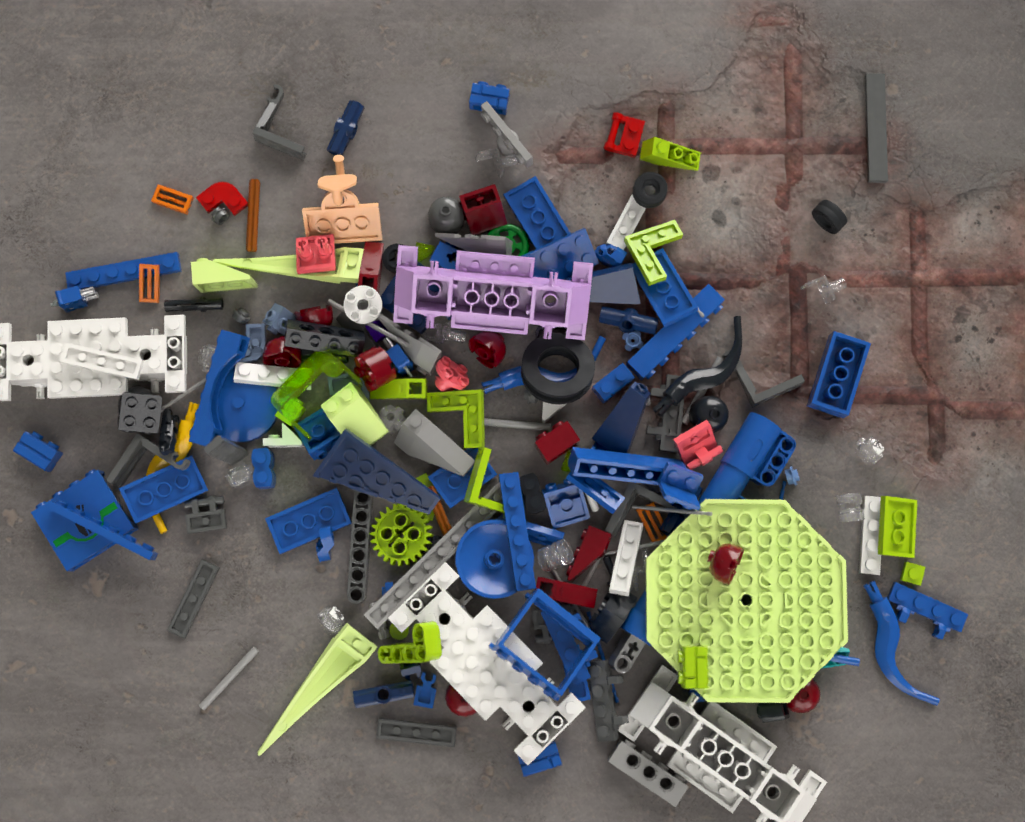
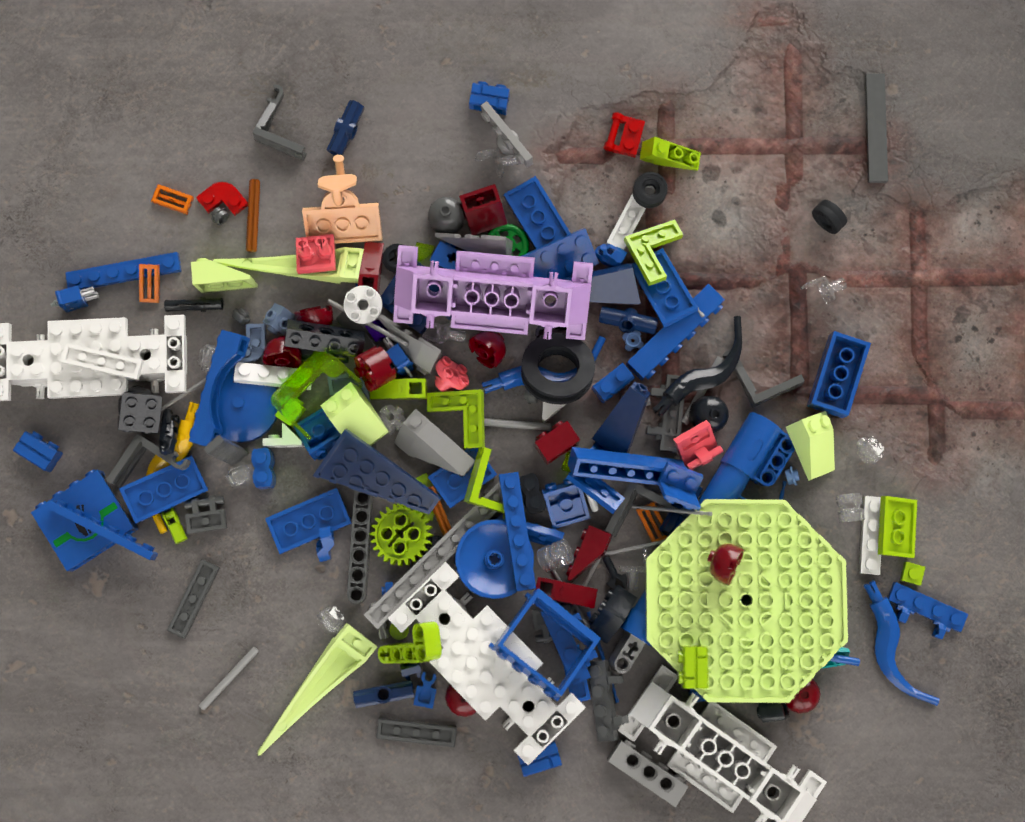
white tile [609,520,643,596] -> none
none -> lime bar [161,508,188,544]
none -> yellowish green slope [786,411,835,481]

